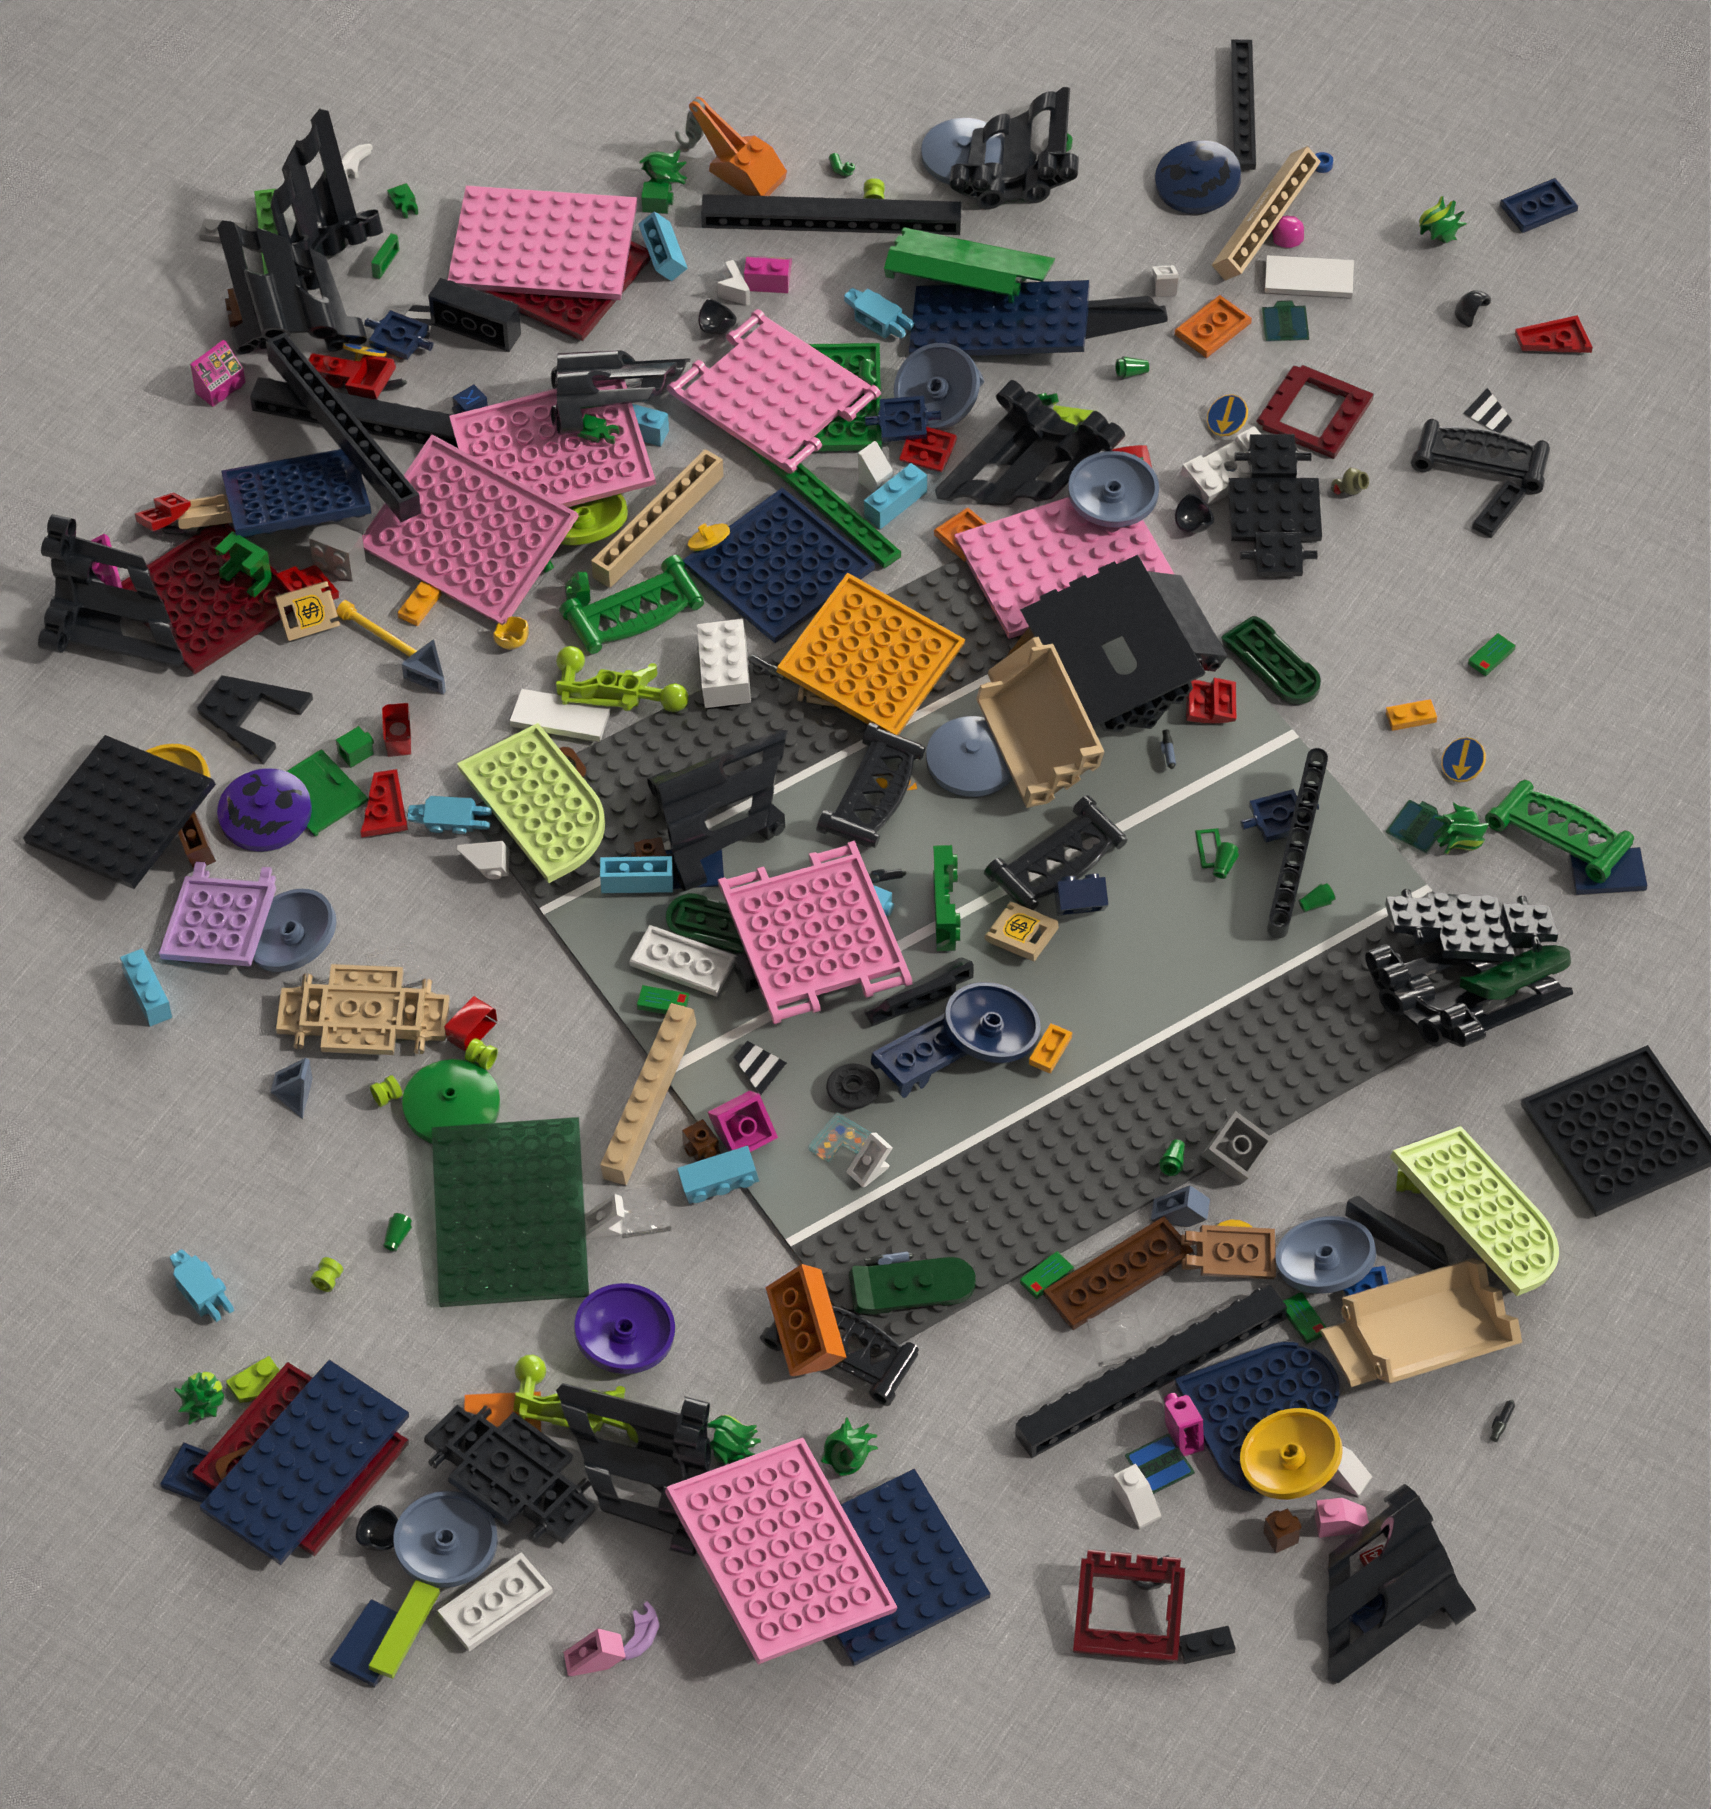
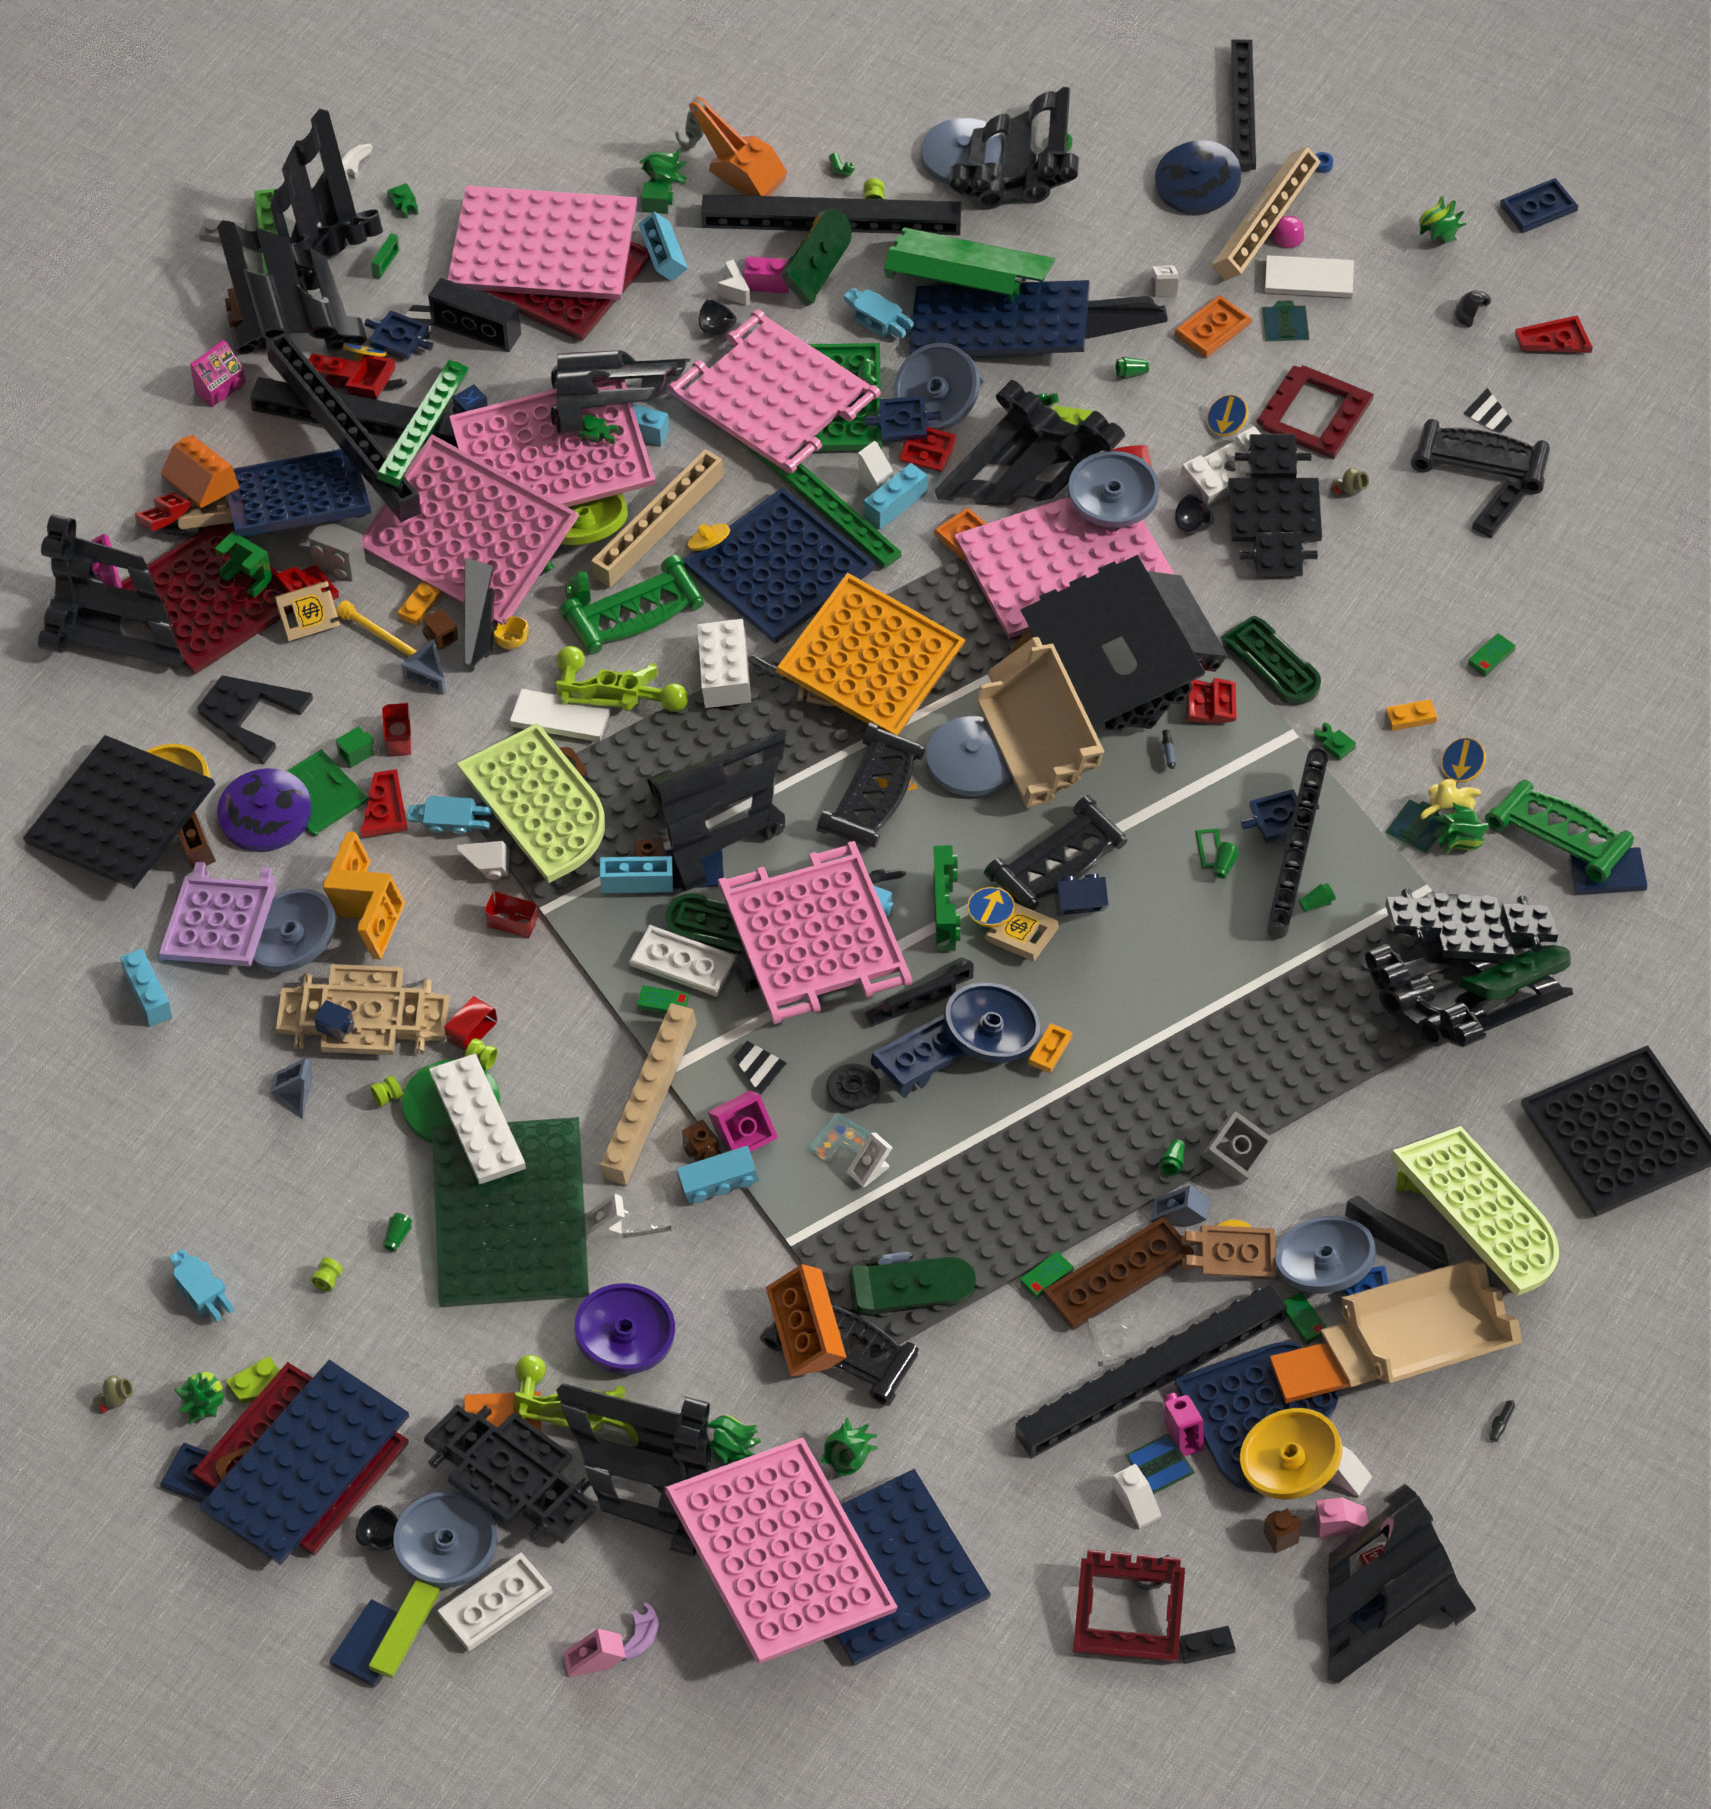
none -> olive animal [93,1375,133,1413]
none -> orange slope [161,434,240,508]
none -> dark blue brick [314,1000,354,1041]
none -> light orange bracket [323,831,405,960]
none -> plate [377,360,469,487]
none -> reddish brown brick [422,608,458,650]
none -> white plate [429,1054,526,1184]
none -> wedge [464,558,495,672]
none -> red piece [485,891,538,938]
none -> dark green piece [781,209,852,307]
none -> blue piece [967,887,1015,928]
none -> orange tile [1270,1342,1351,1403]
none -> green plate [1314,722,1356,761]
none -> light yellow animal [1421,779,1481,819]

